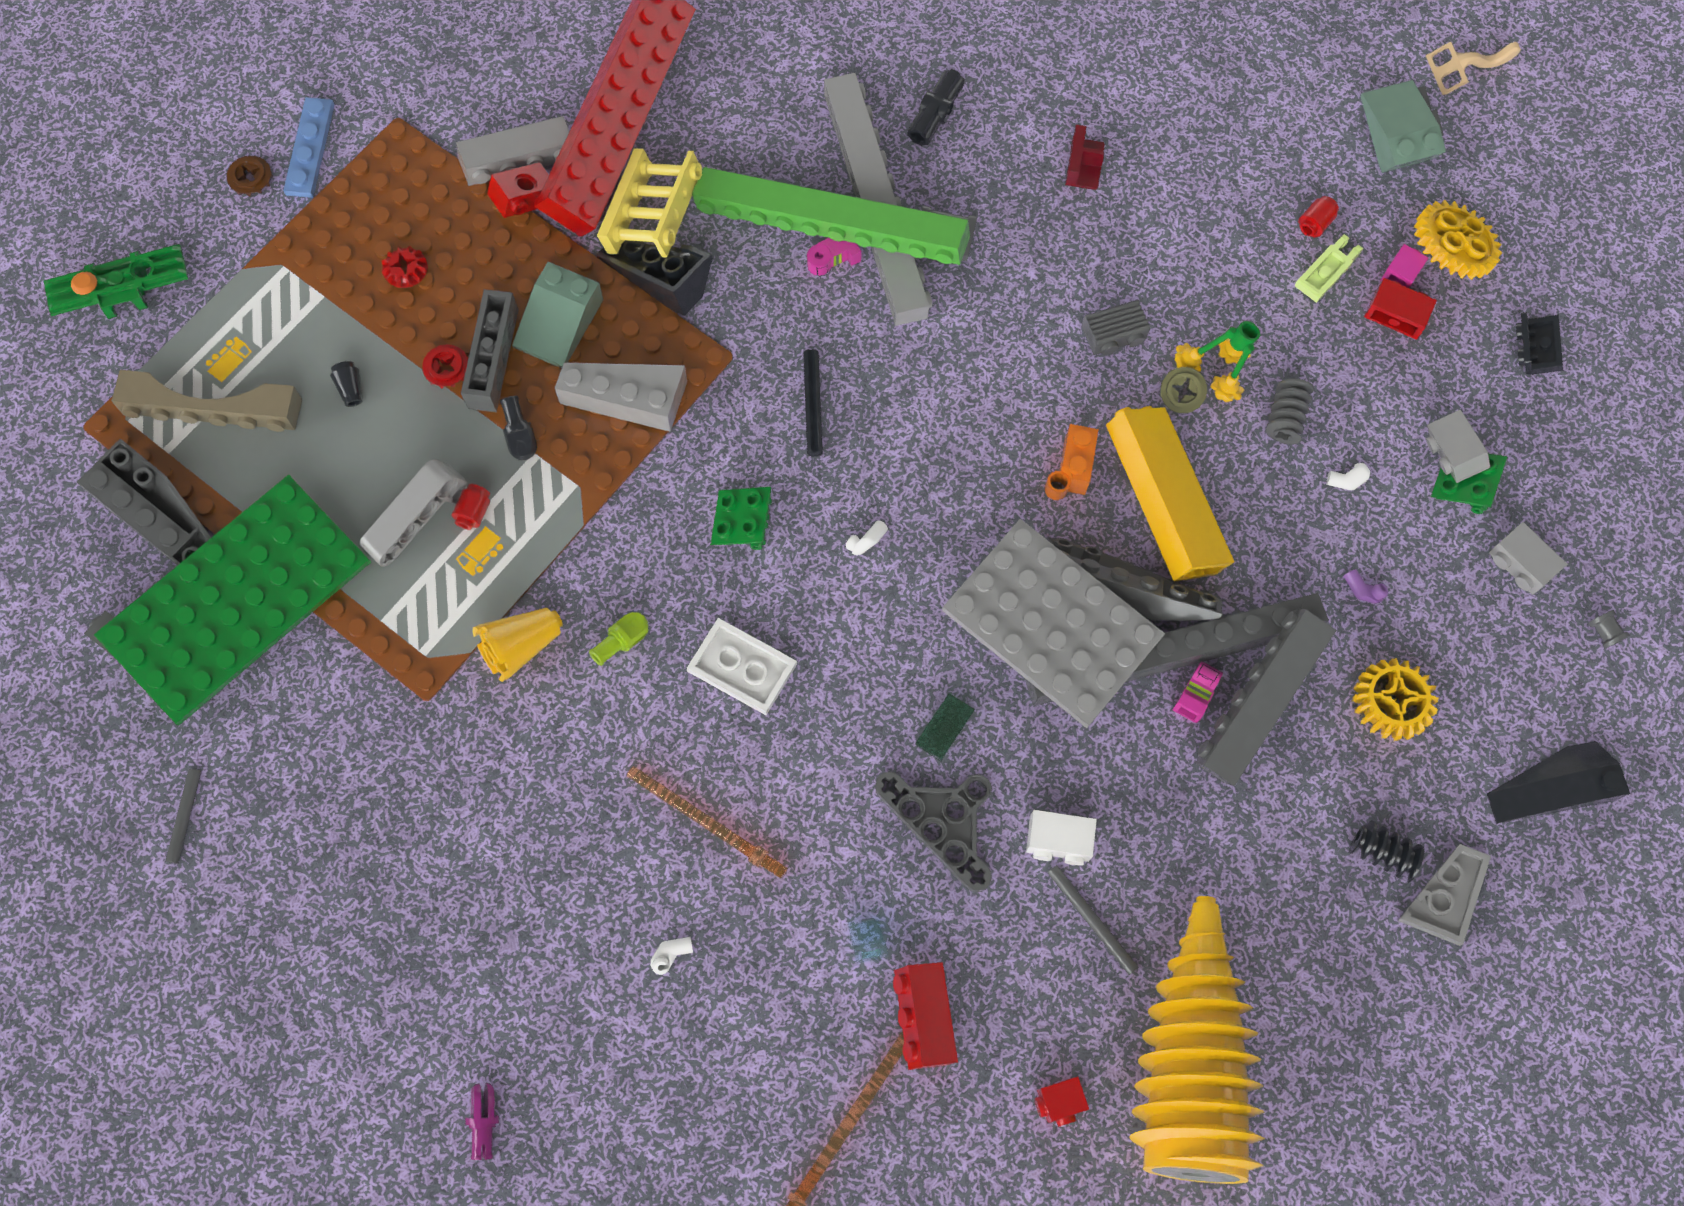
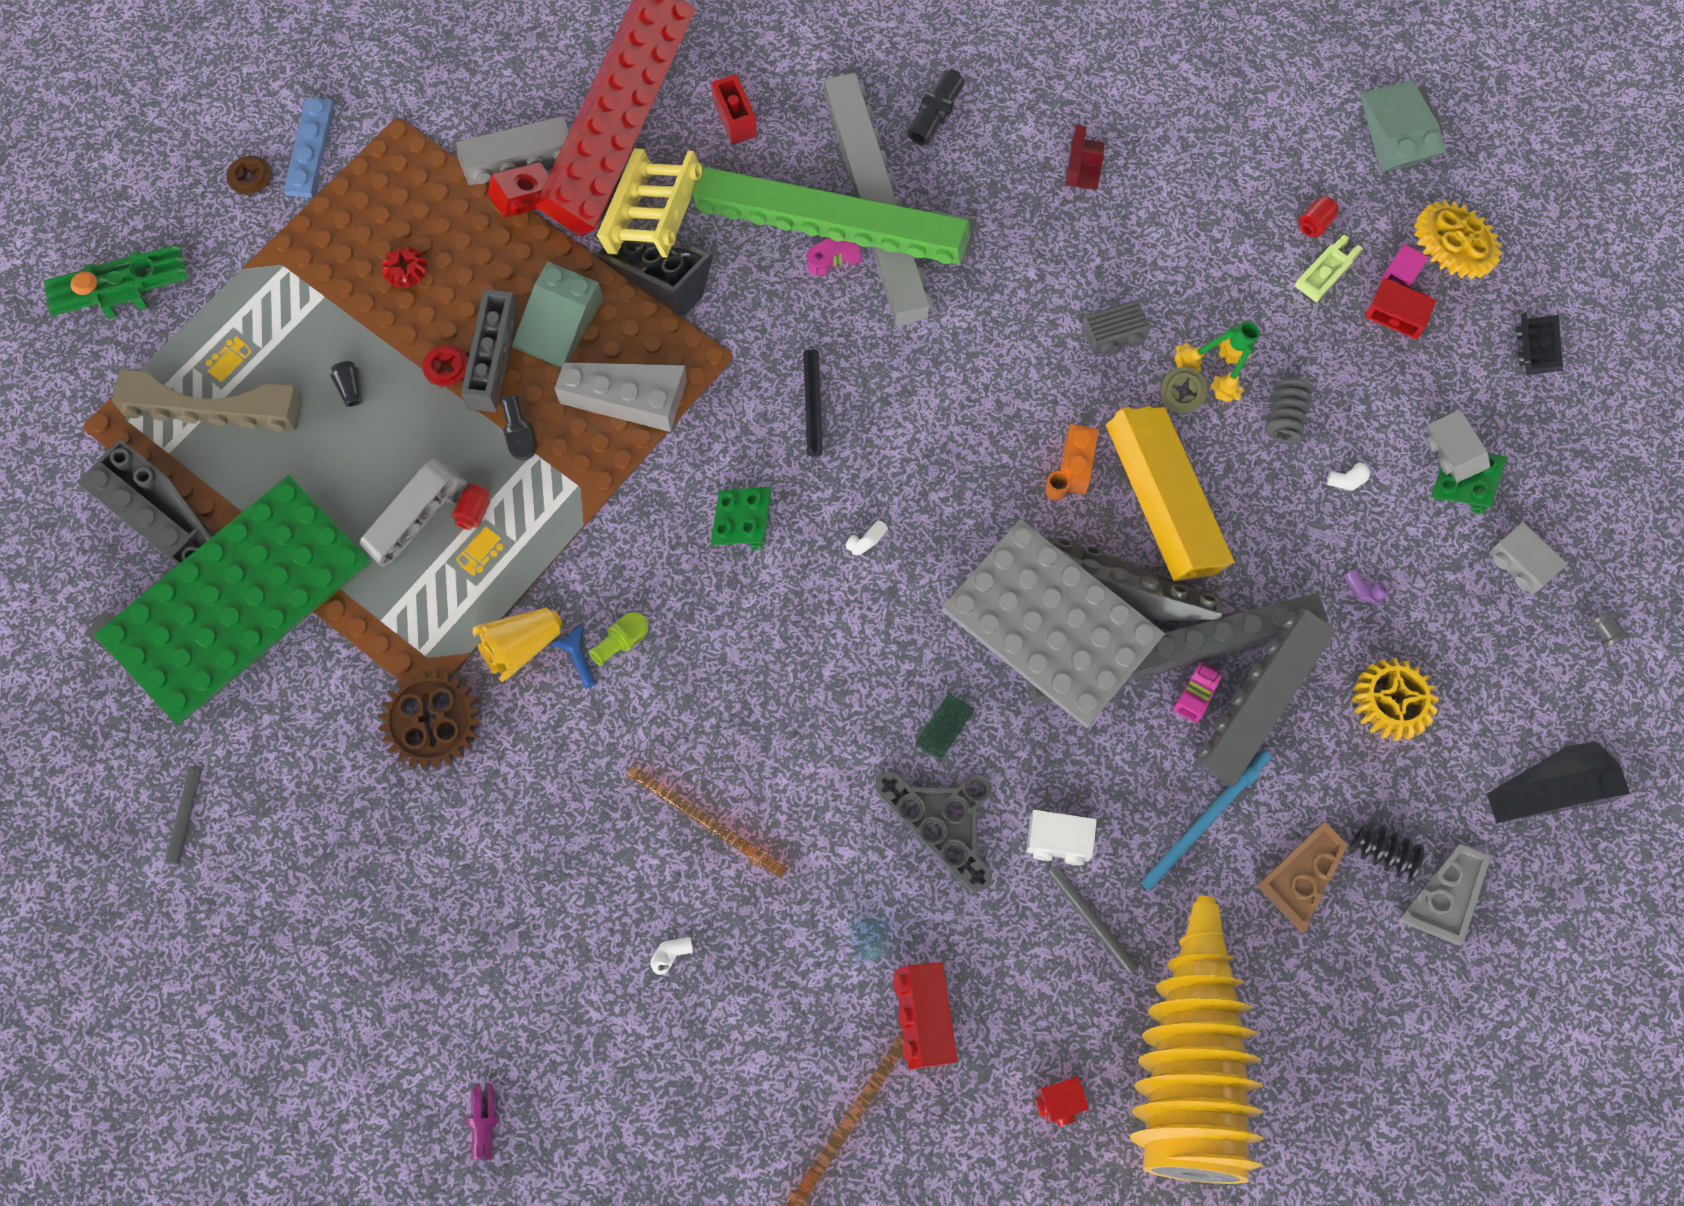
white plate [687,618,797,715] -> none
tan piece [1426,42,1521,95] -> none
none -> reddish brown gear [378,669,482,771]
none -> blue piece [550,624,597,689]
none -> red brick [711,74,757,145]
none -> dark azure bar [1140,749,1272,891]
none -> medium nougat wing [1256,822,1348,934]

